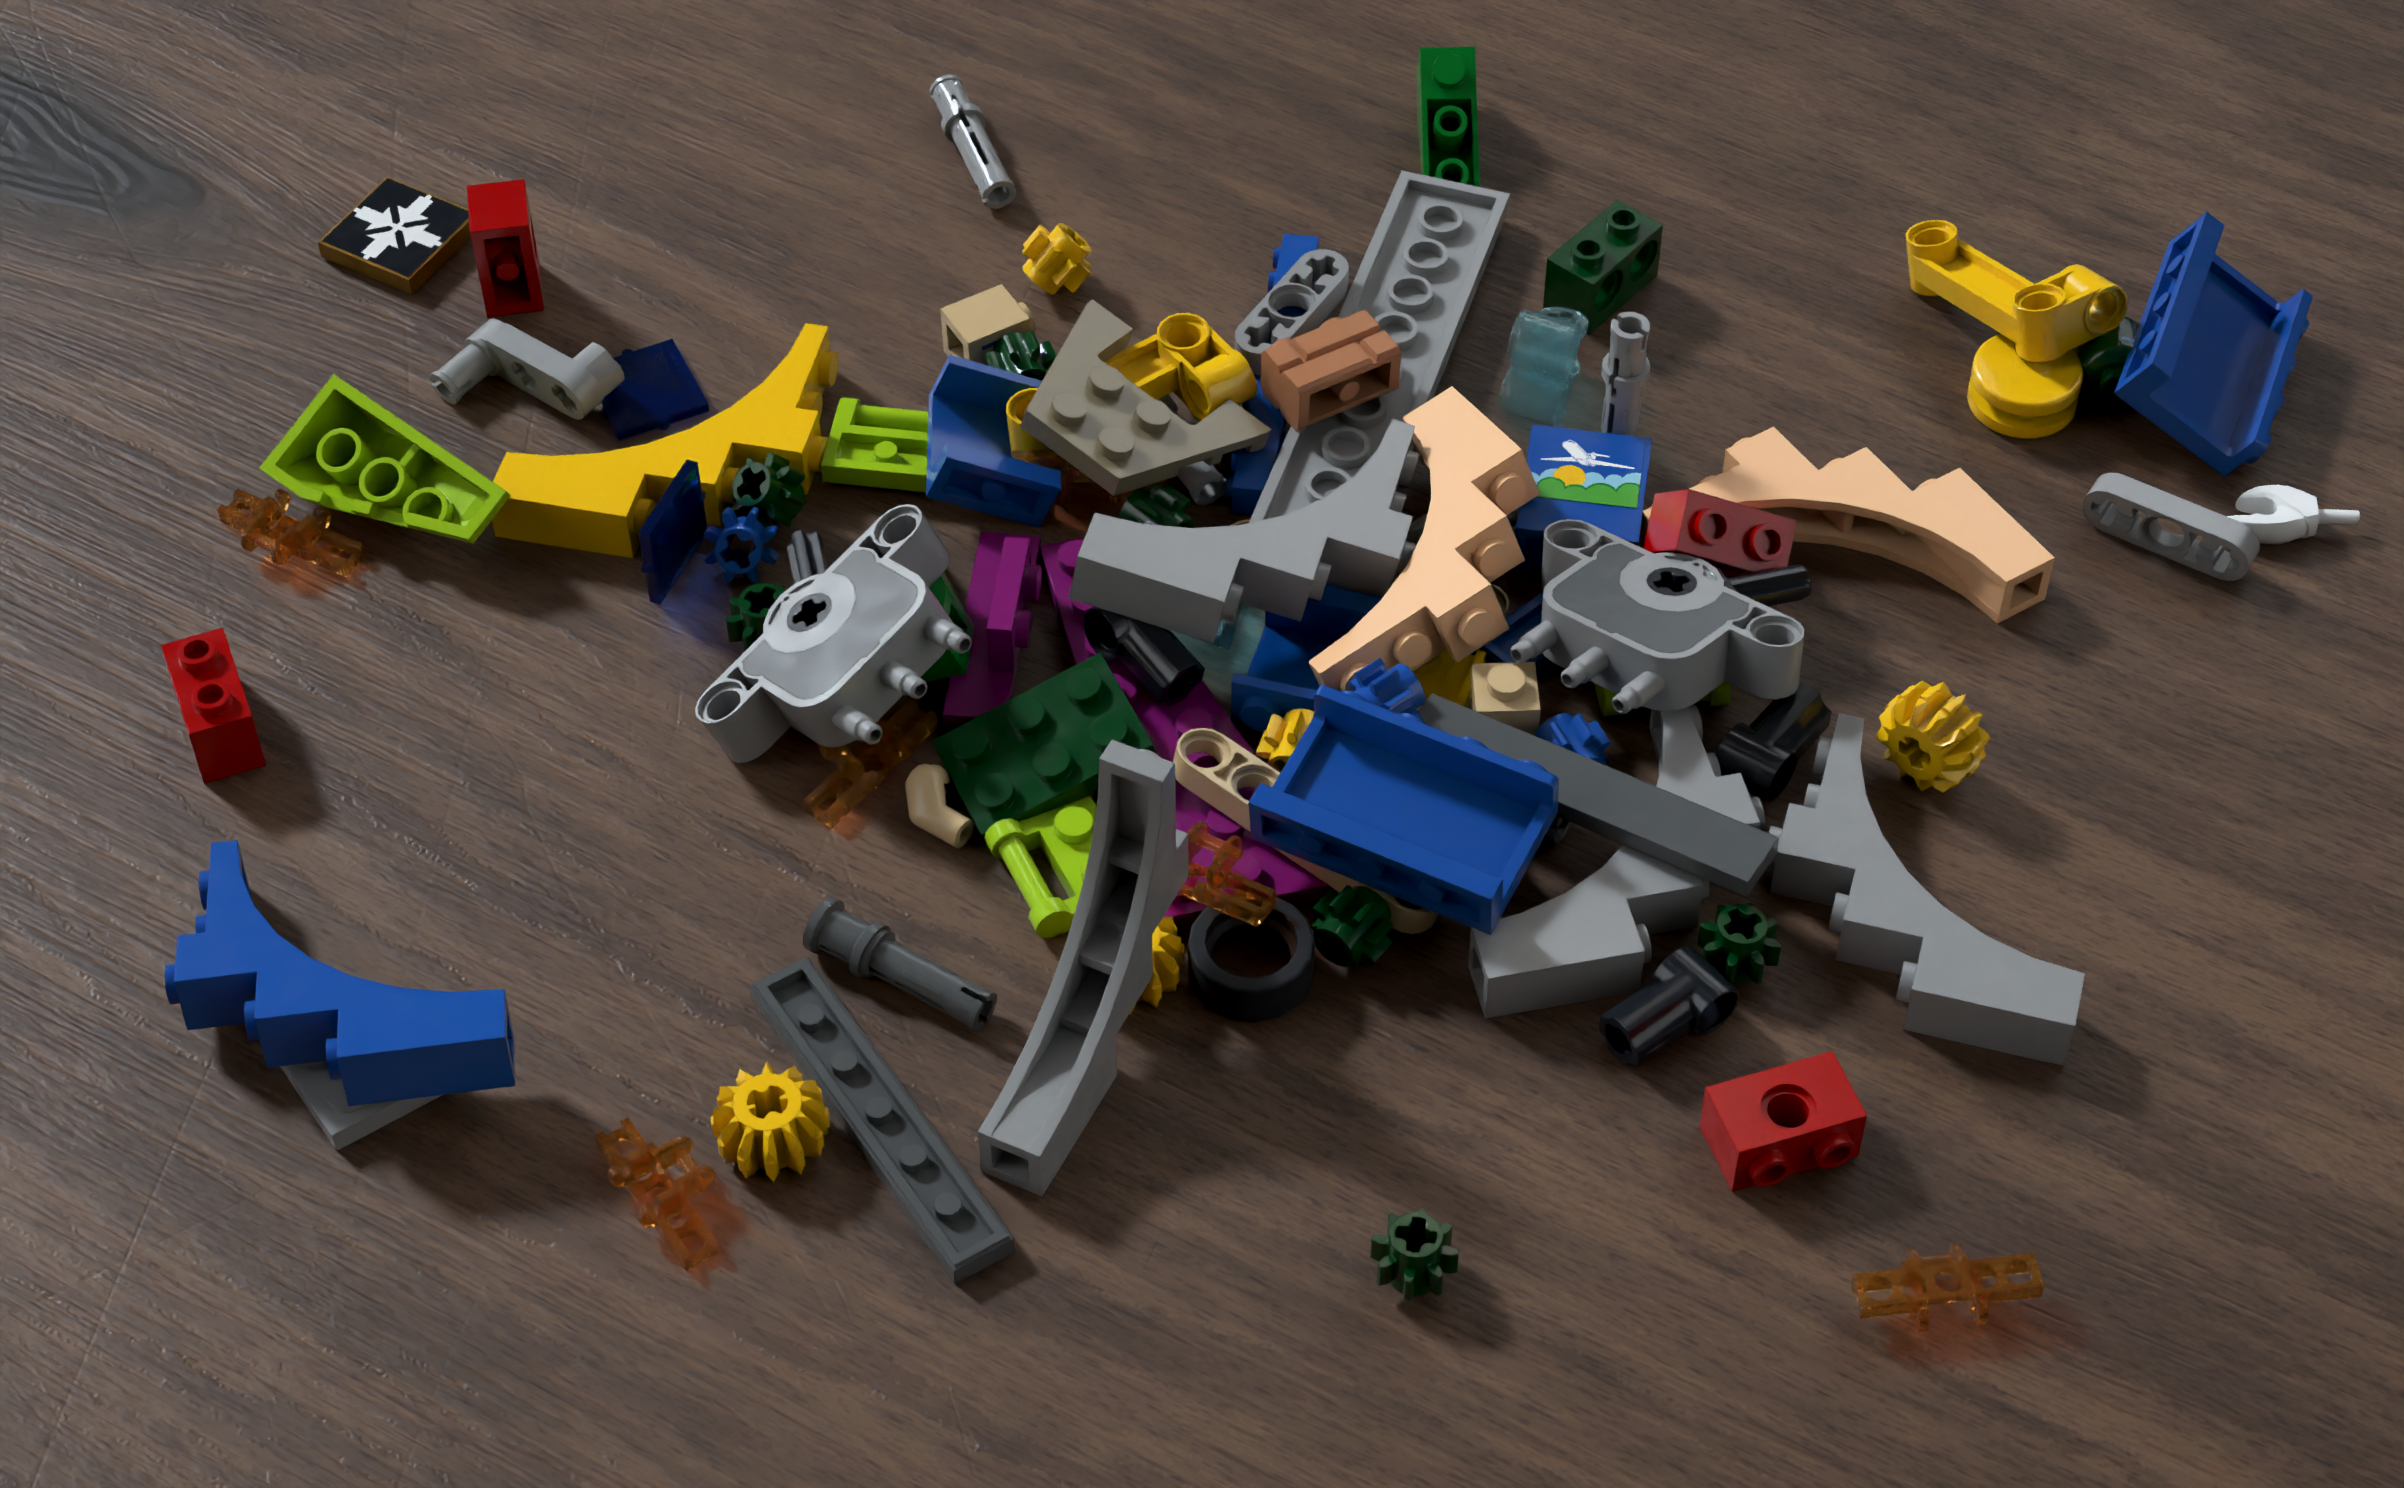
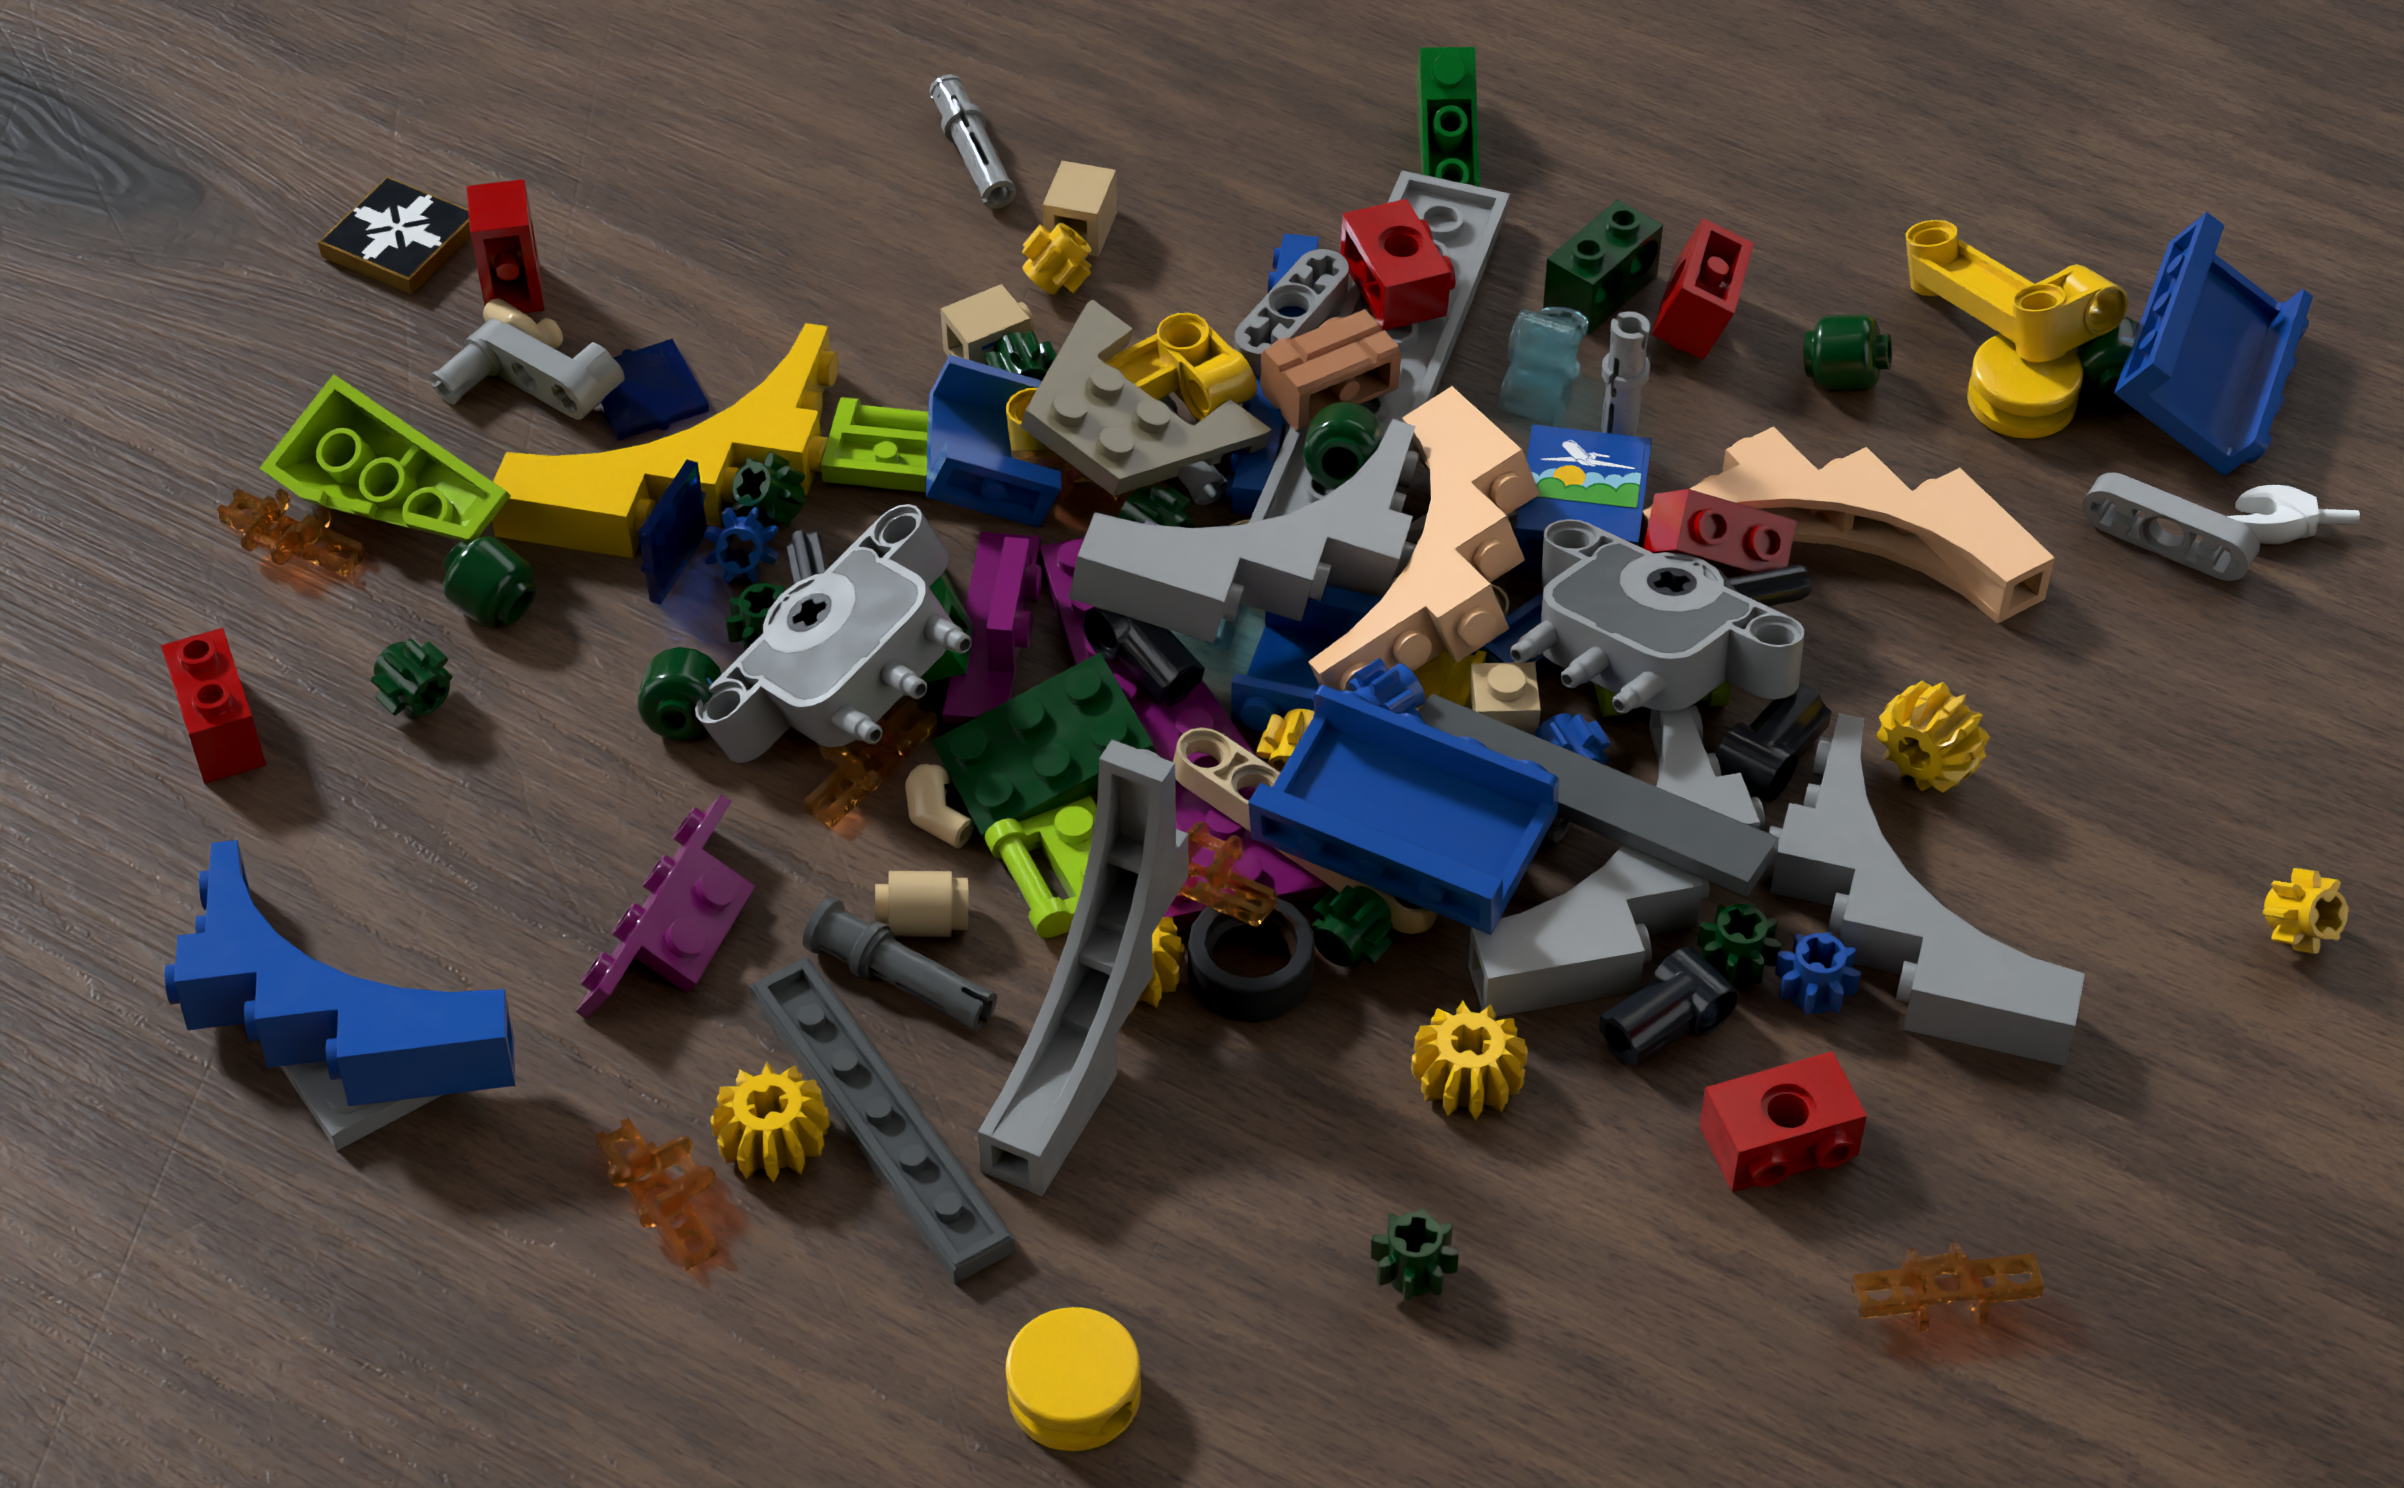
none -> dark green gear [371,638,453,719]
none -> dark green head [442,536,537,628]
none -> tan arm [483,298,563,349]
none -> magenta bracket [576,794,756,1019]
none -> dark green head [637,647,722,741]
none -> tan brick [875,871,969,937]
none -> yellow head [1006,1307,1141,1451]
none -> tan brick [1043,161,1117,257]
none -> dark green head [1303,402,1384,490]
none -> red brick [1340,199,1456,331]
none -> yellow gear [1411,1001,1528,1120]
none -> red brick [1652,218,1754,360]
none -> blue gear [1775,932,1861,1015]
none -> dark green head [1803,314,1892,391]
none -> yellow gear [2263,868,2349,954]

